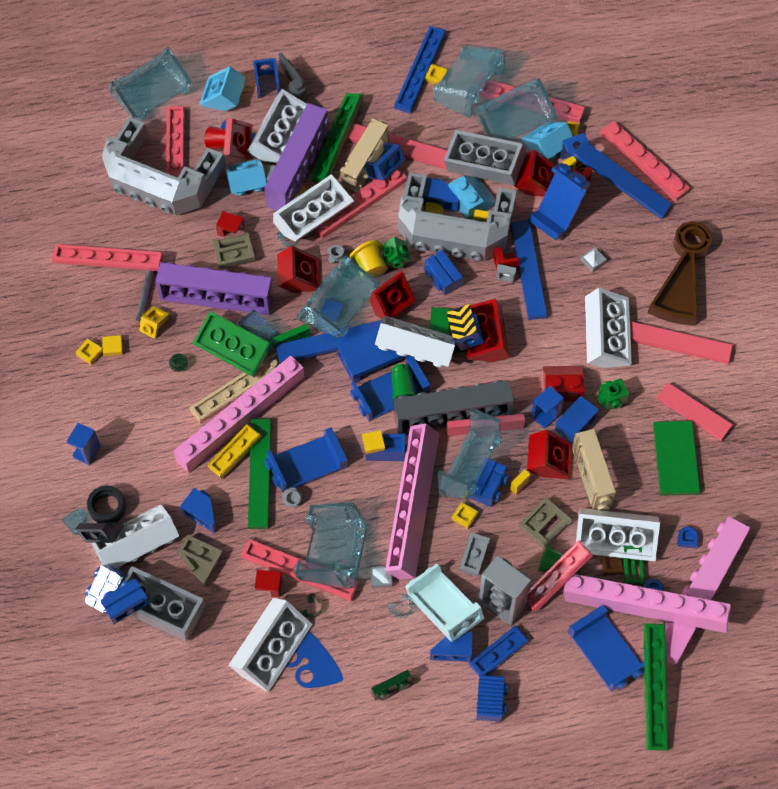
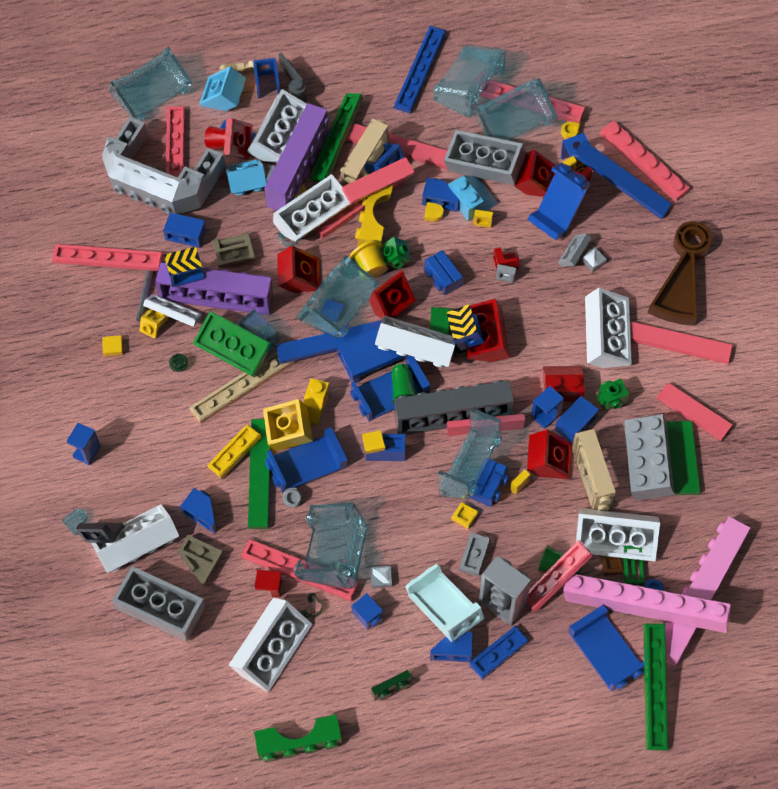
yellow tile [76,338,103,365] -> none
brick [85,564,127,613] -> none
black tyre [87,485,126,523] -> none
blue brick [100,578,150,625] -> none
bright pink brick [174,356,305,473] -> none
red panel [216,211,244,237] -> none
green tile [272,324,310,351] -> none
blue piece [286,630,343,688] -> none
light grey plate [327,245,346,263] -> none
bright pink brick [385,424,440,580] -> none
clear light blue piece [388,594,412,619] -> none
light grey wedge [398,172,517,261] -> none
yellow tile [425,64,448,86] -> none
blue brick [476,675,508,722] -> none
blue tile [511,220,547,320] -> none
dark tan plate [519,497,572,549] -> none
medium azure slope [521,121,573,160] -> none
blue tile [677,527,698,549] -> none
none -> white tile [143,294,202,327]
none -> blue panel [163,213,206,248]
none -> piece [164,247,204,288]
none -> tan arm [219,61,254,72]
none -> green arch [254,714,342,762]
none -> yellow brick [263,399,313,451]
none -> yellow slope [303,378,330,426]
none -> coral tile [342,157,415,205]
none -> blue brick [351,593,383,630]
none -> yellow arch [355,185,393,246]
none -> light grey plate [558,233,591,267]
none -> light grey brick [624,414,675,501]

